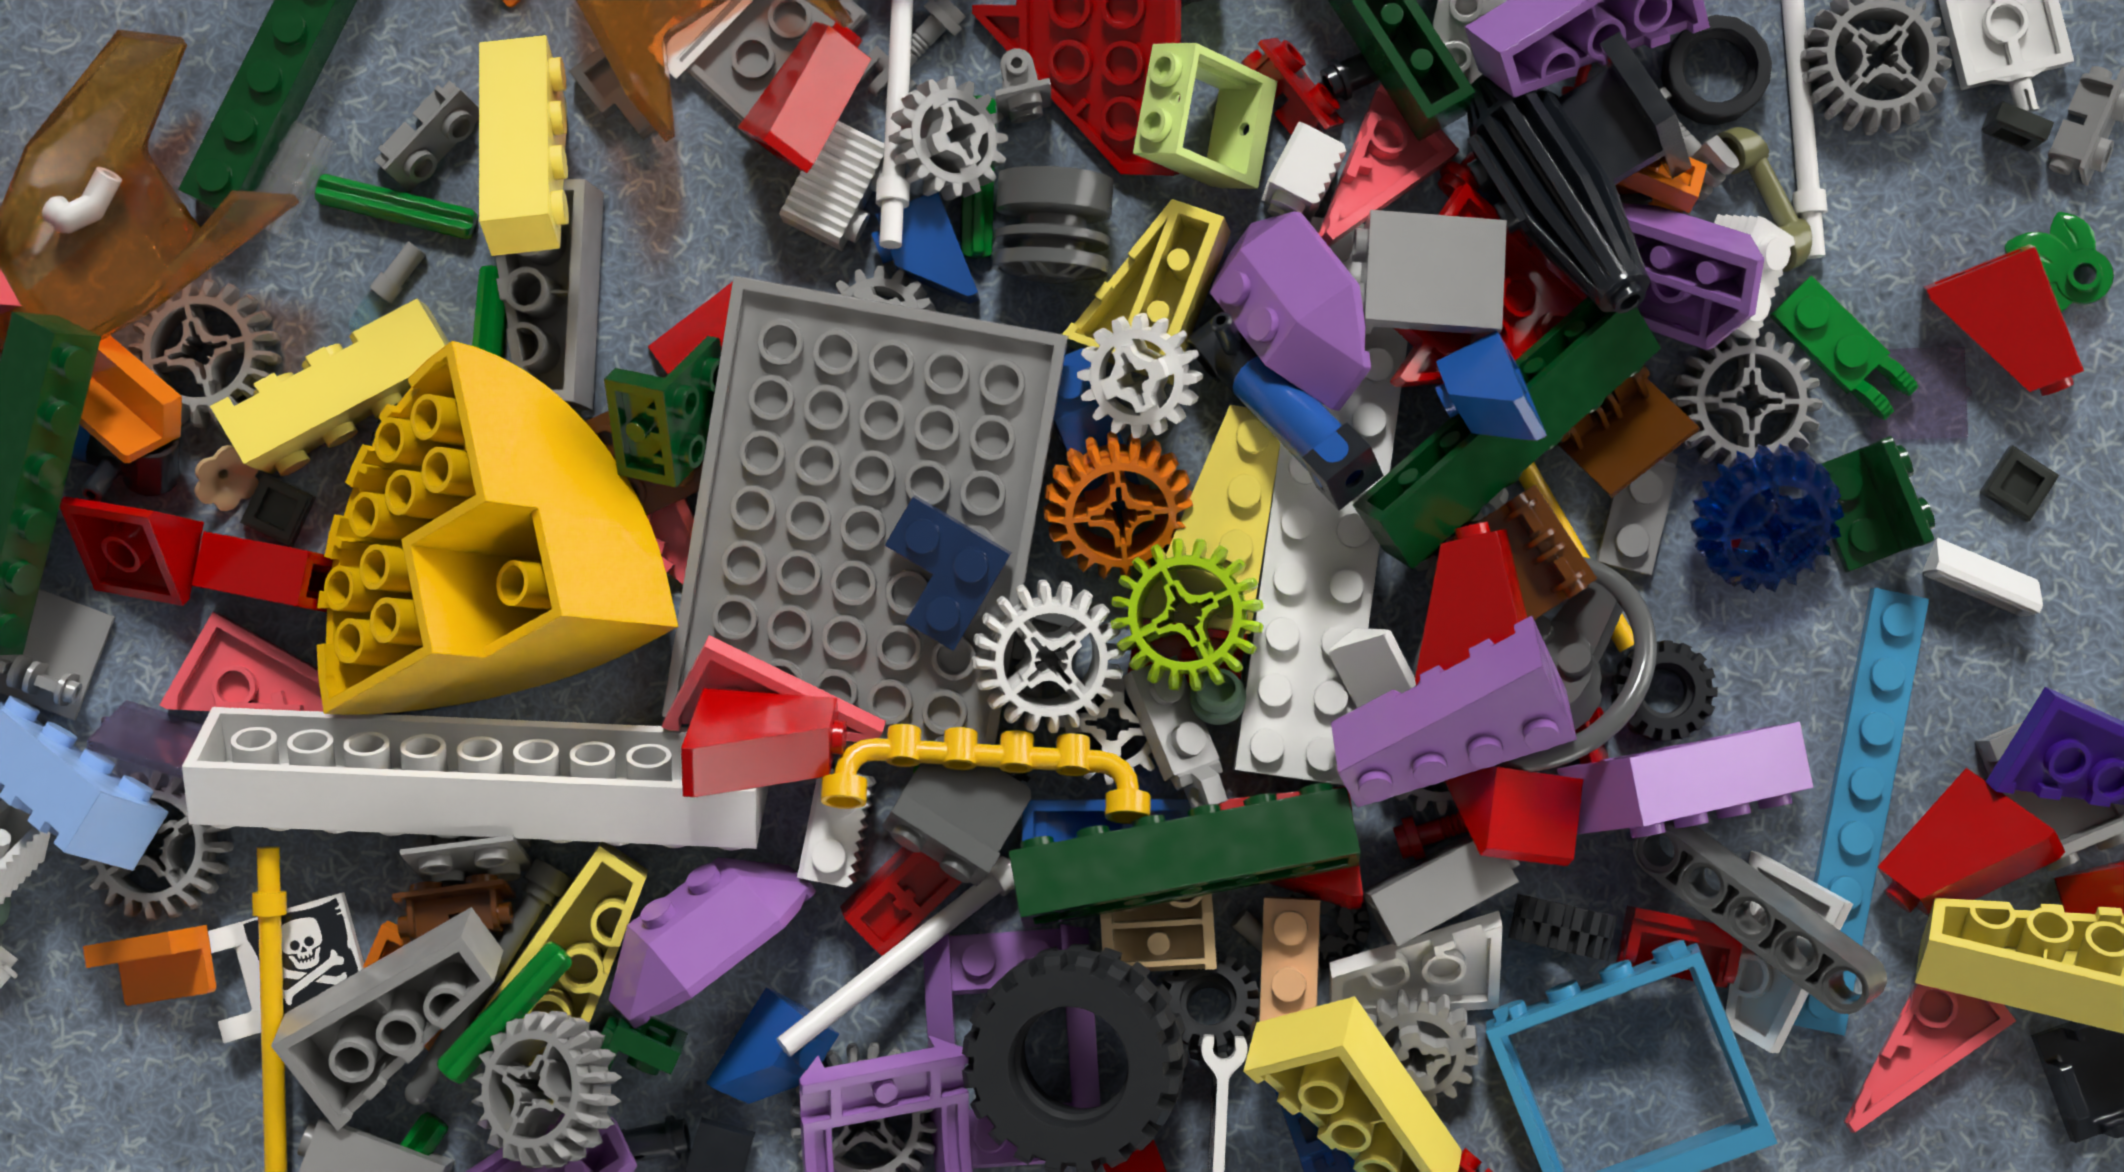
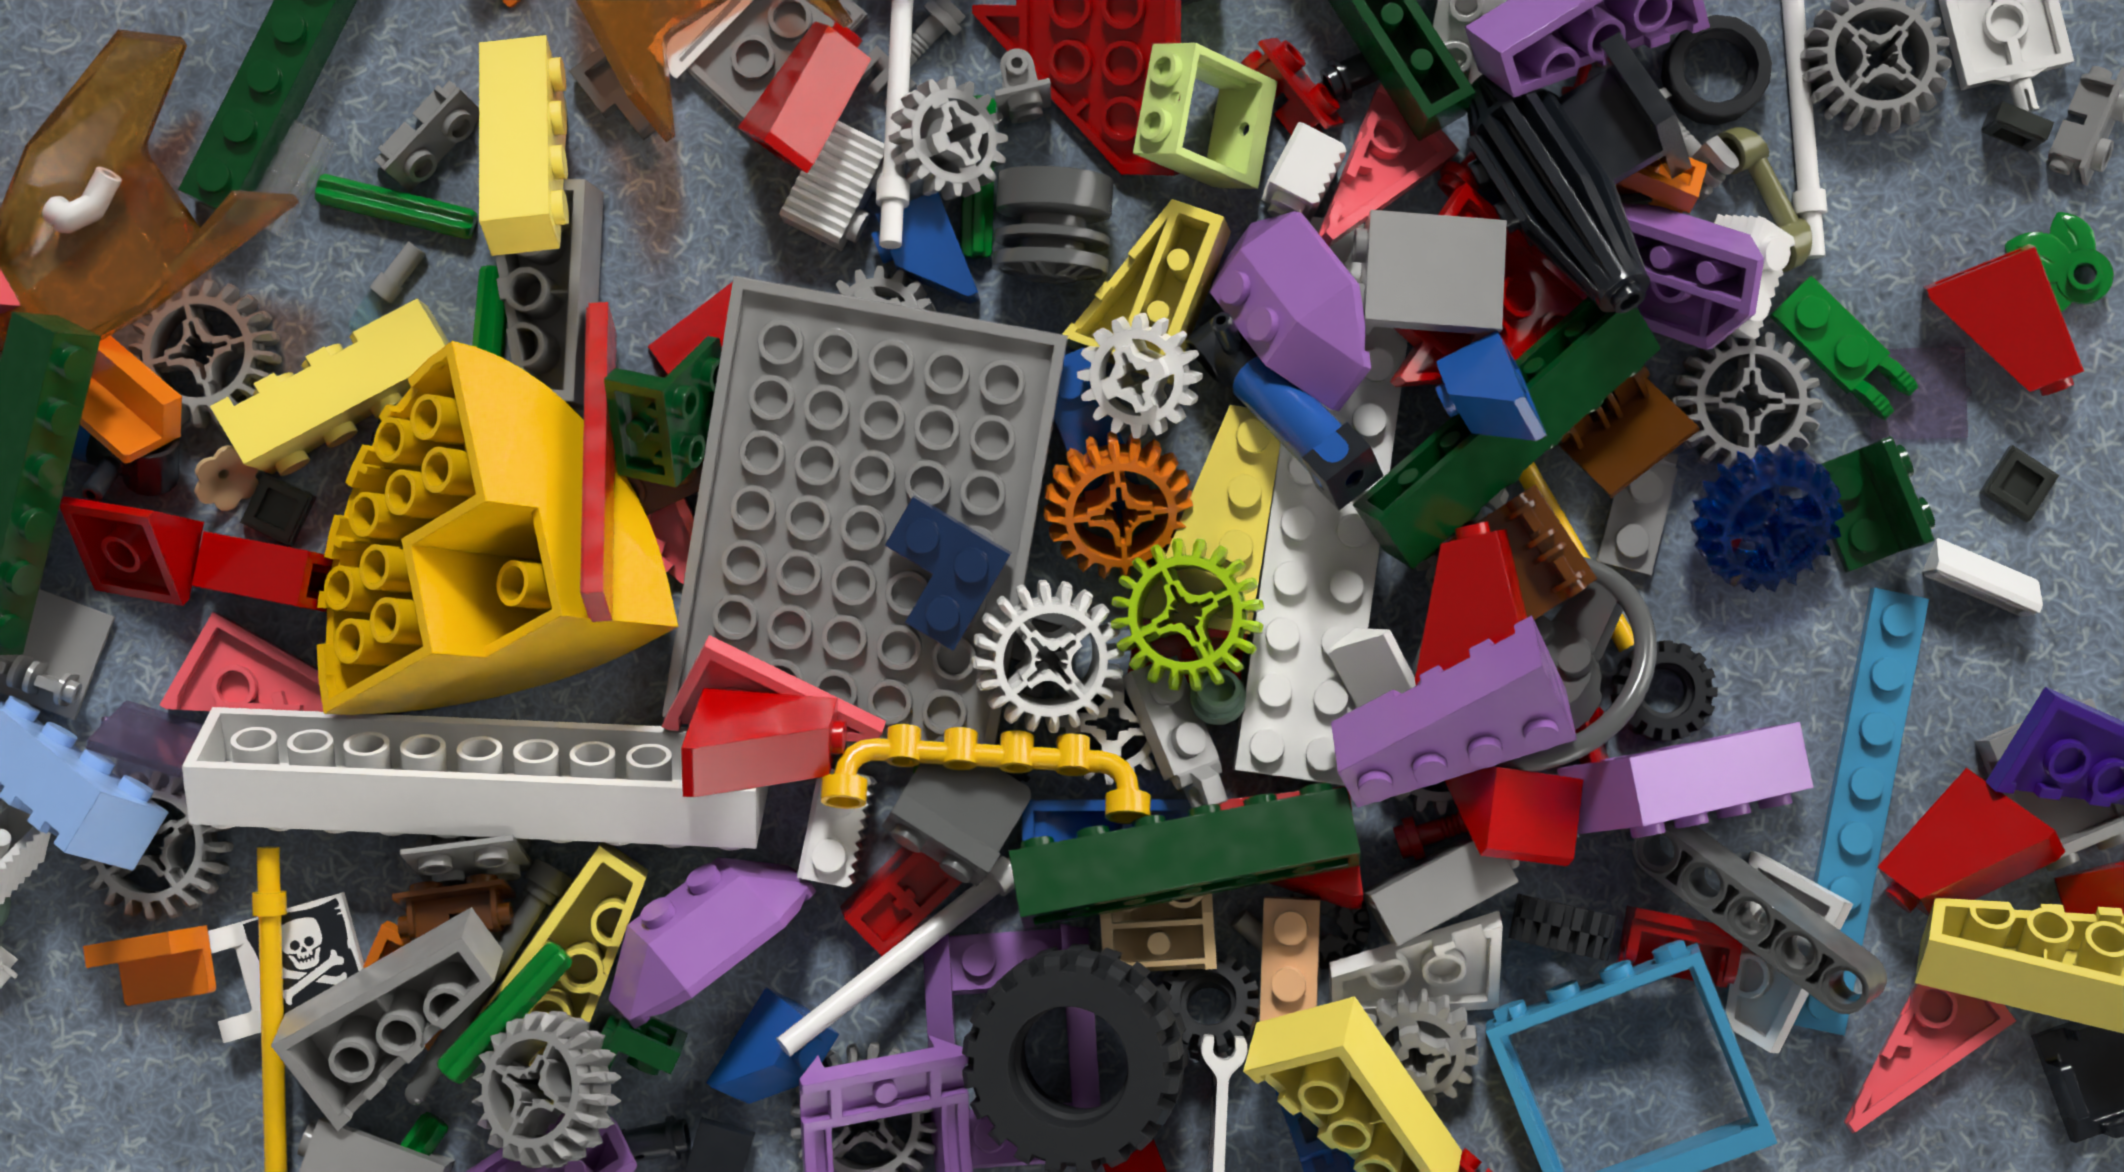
none -> tile [580,302,617,622]

